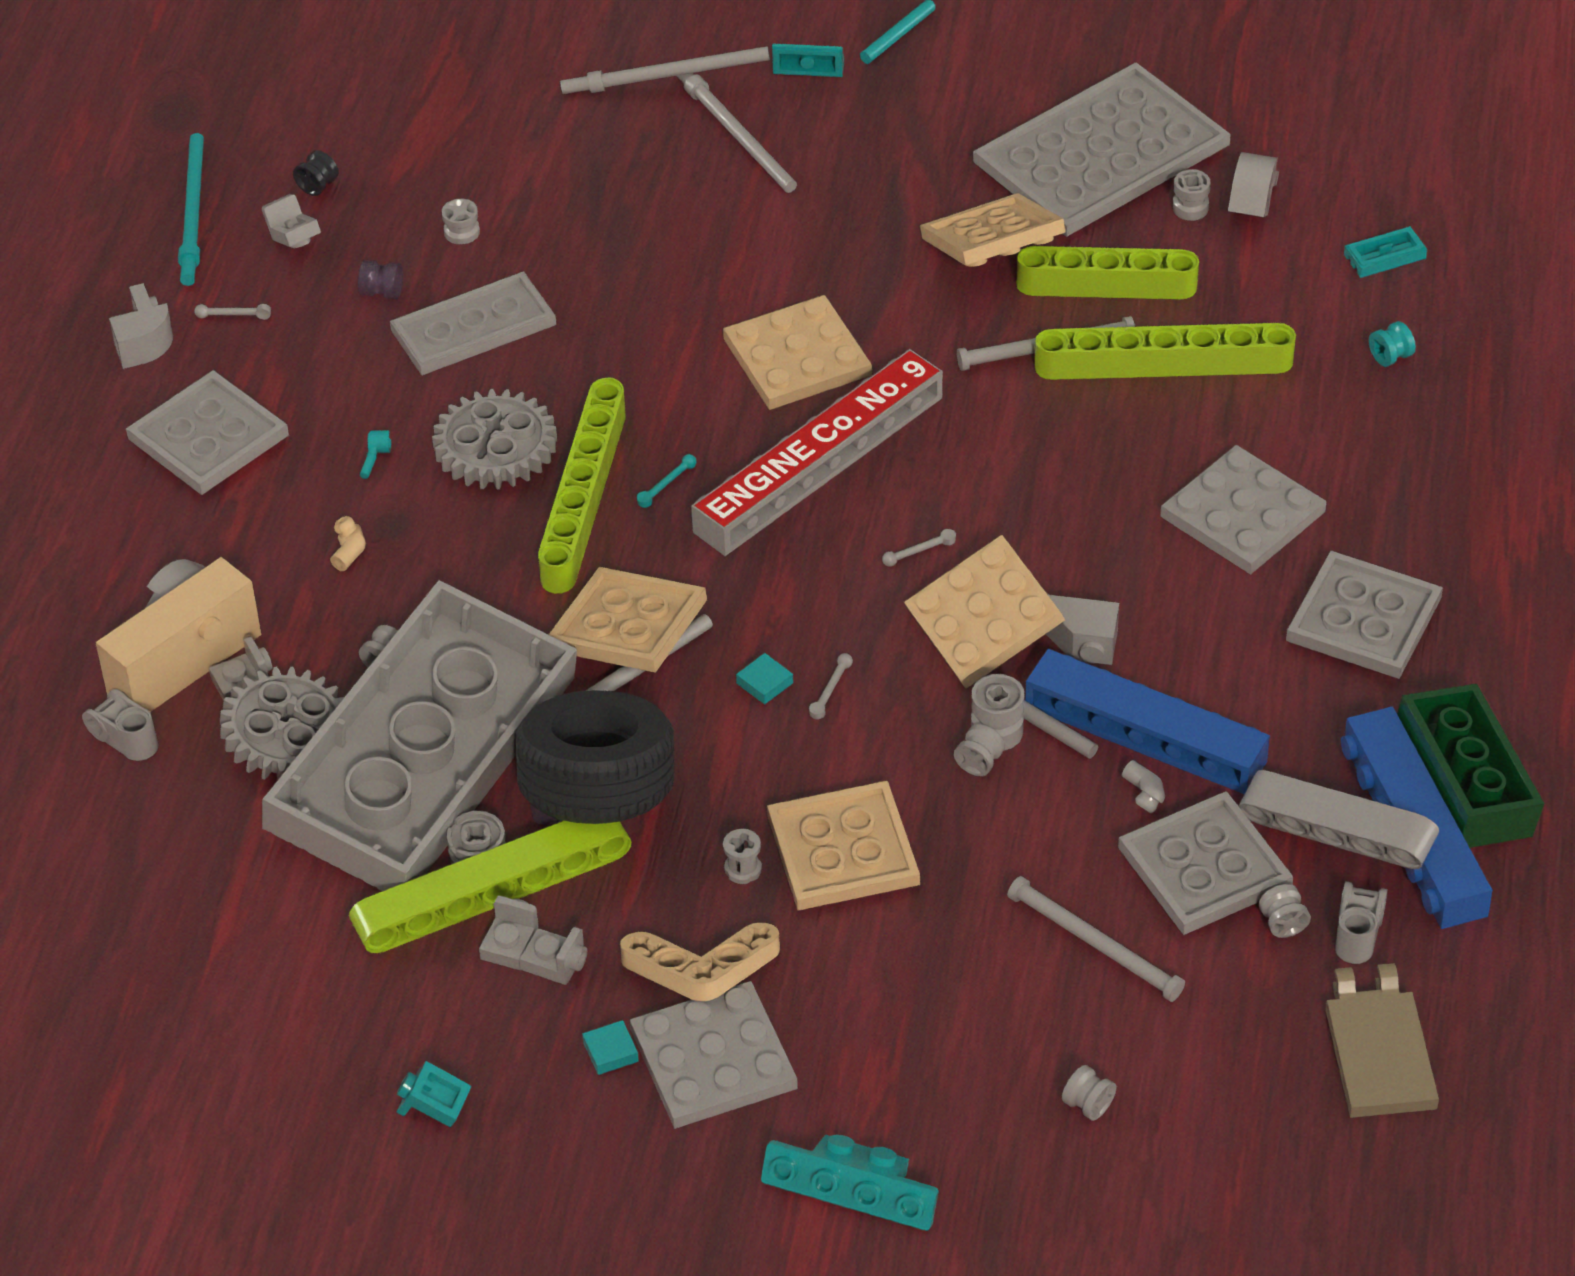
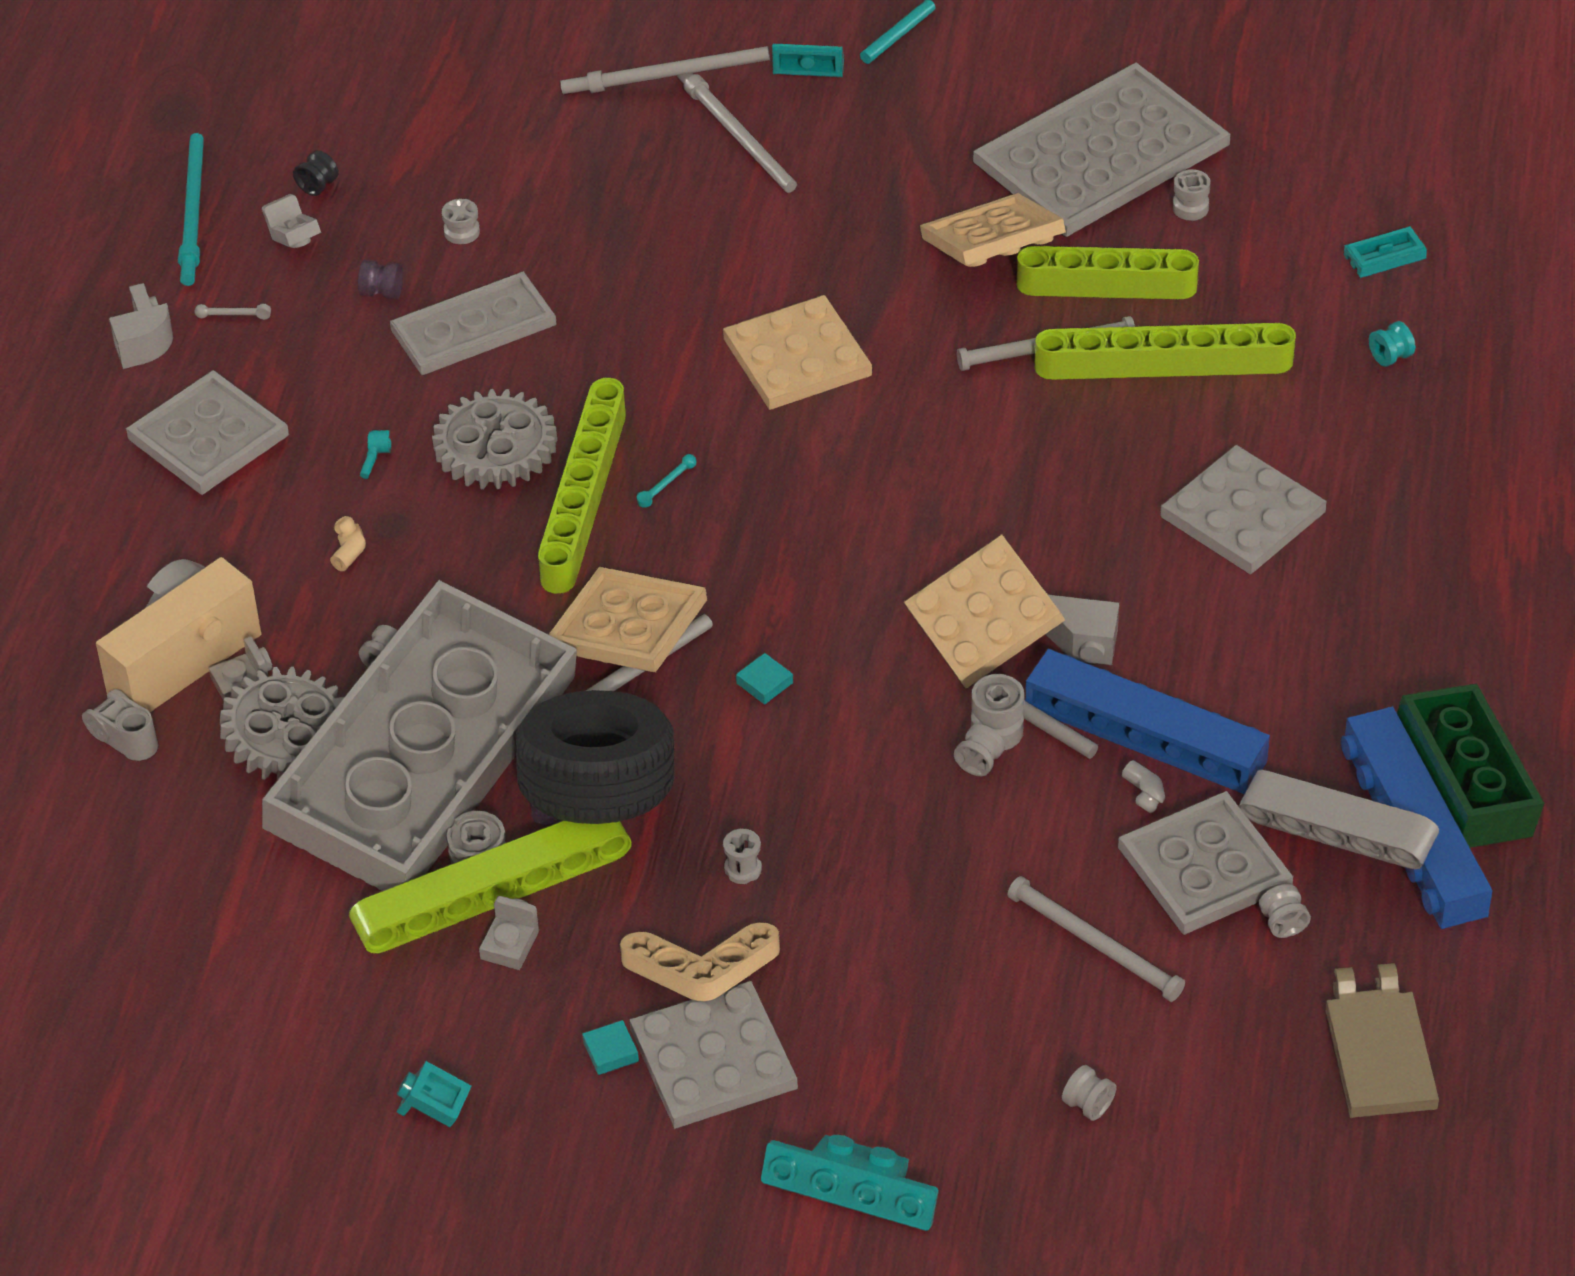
light grey bracket [519,927,588,985] -> none
brick [691,349,943,556] -> none
tan plate [767,781,920,910] -> none
light grey hinge [809,653,853,719] -> none
light grey hinge [882,529,956,567] -> none
light grey brick [1228,152,1279,217] -> none
light grey plate [1286,551,1443,679] -> none
light grey piece [1335,881,1388,964] -> none

